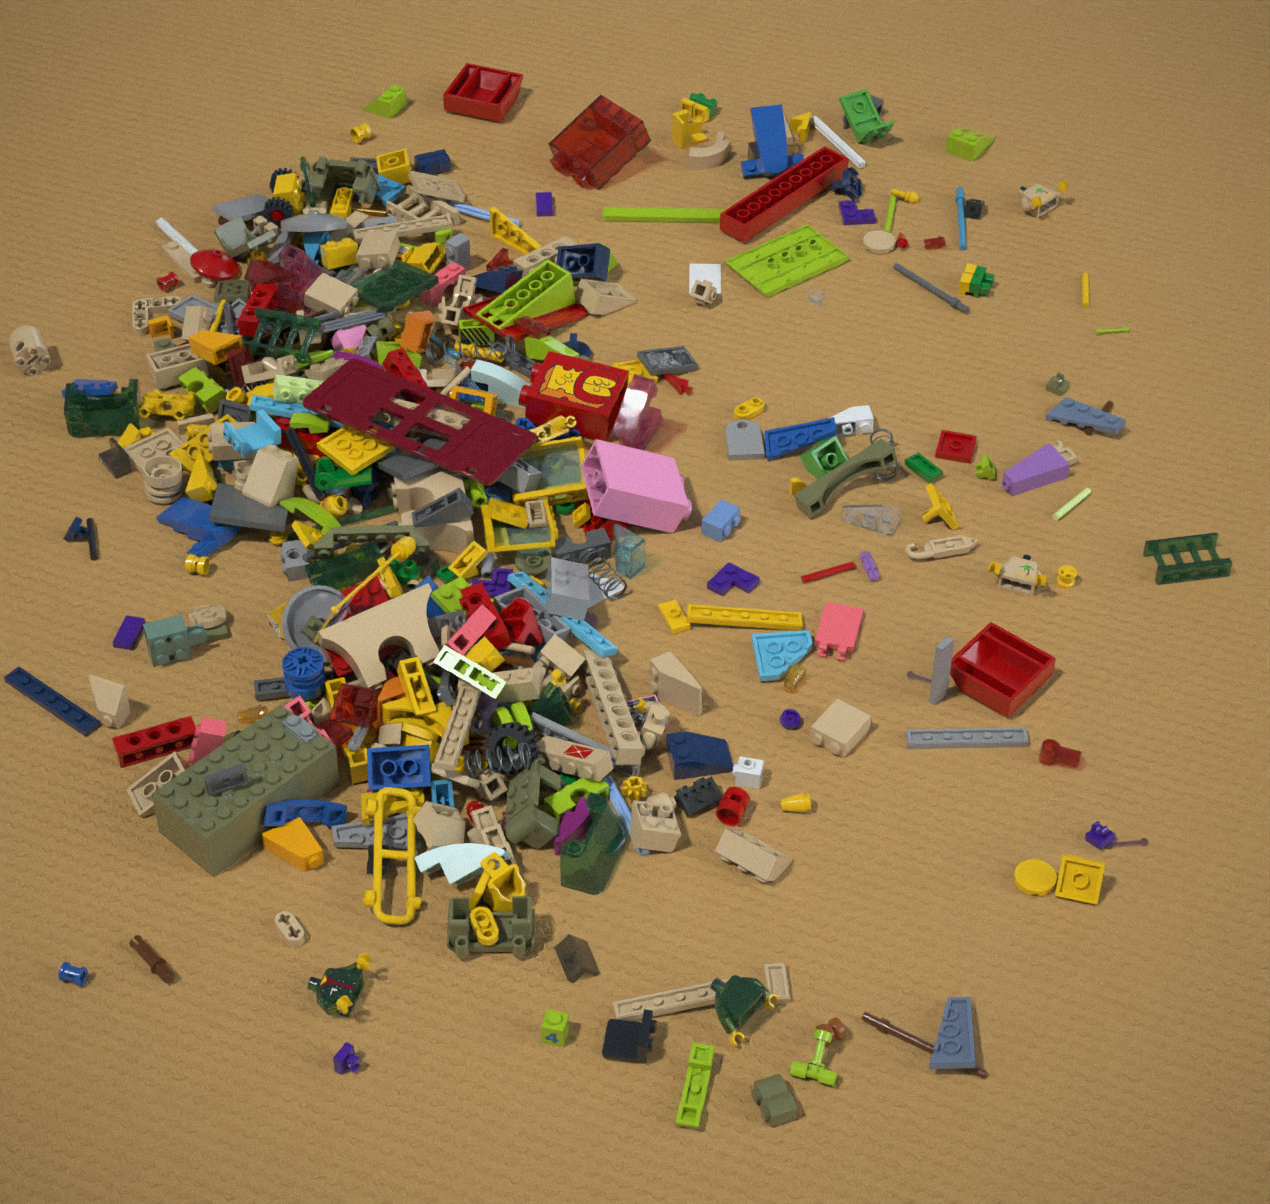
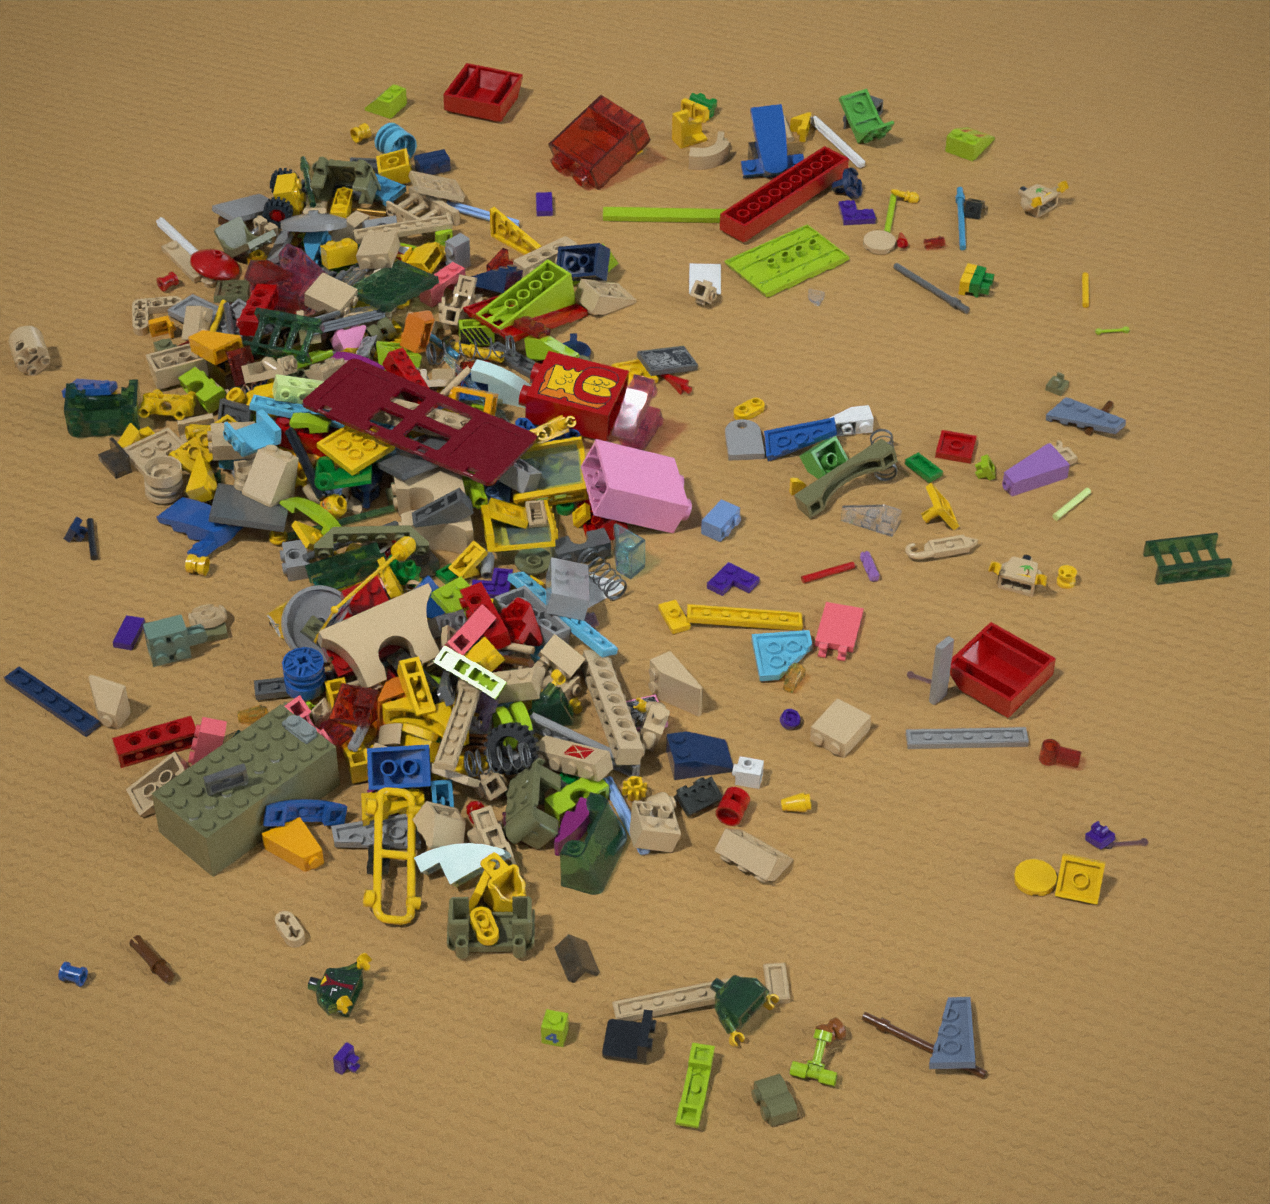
none -> medium azure wheel [374,123,417,159]

